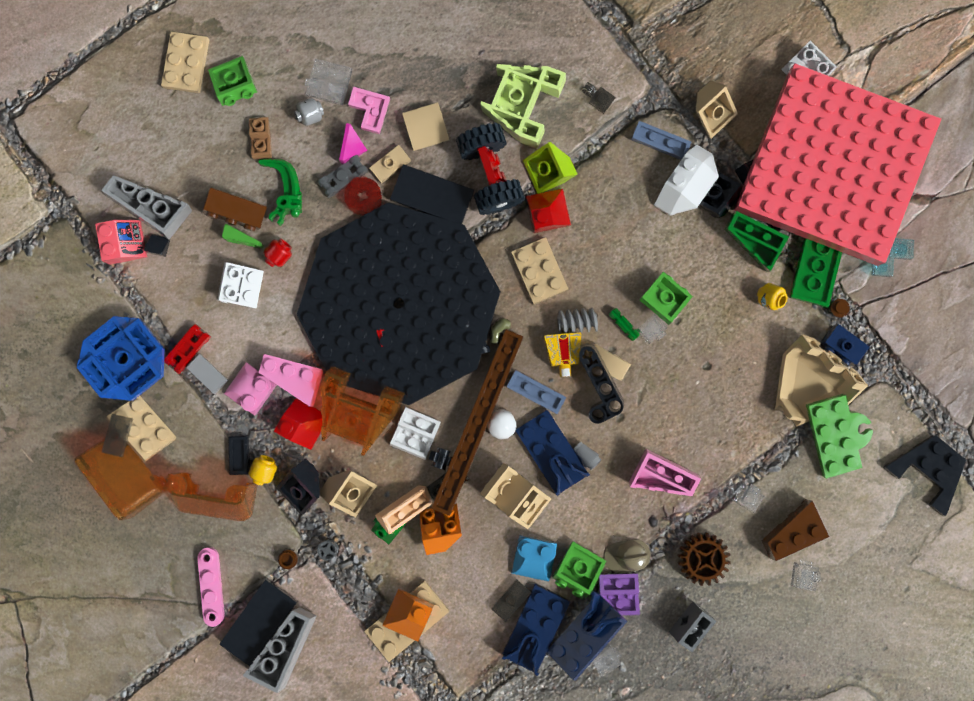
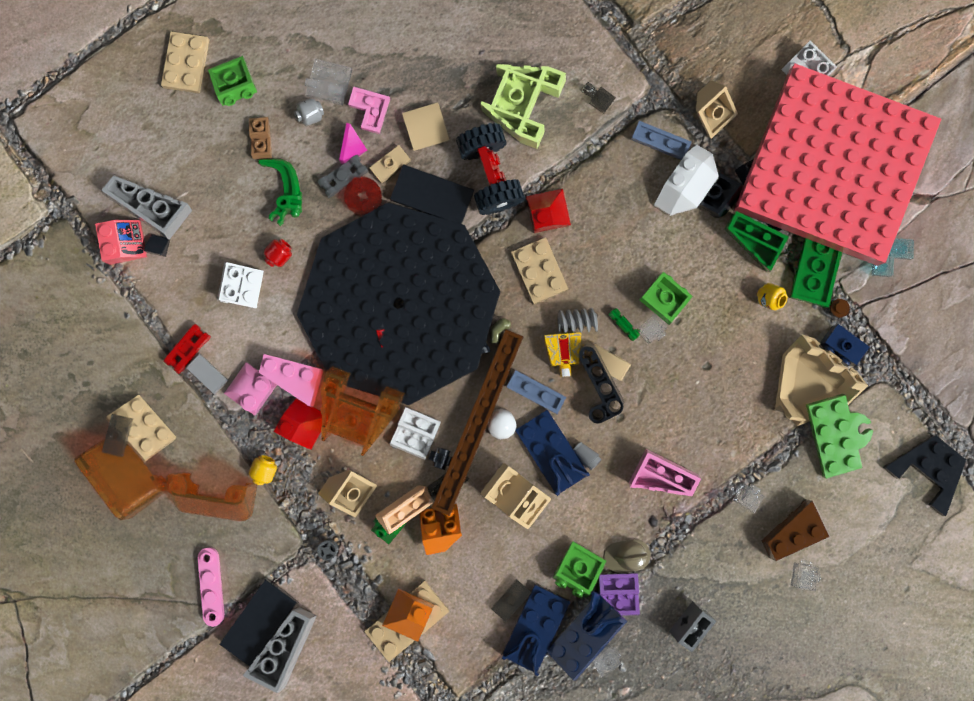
blue piece [77,316,165,401] -> none
reddish brown wedge [202,188,267,232] -> none
bright green slope [222,224,264,249] -> none
black tile [228,436,250,475] -> none
black slope [276,458,320,516] -> none
reddish brown plate [278,549,298,569] -> none
dark azure slope [511,535,557,582] -> none
lime slope [523,142,577,194] -> none
reddish brown gear [677,532,731,586] -> none

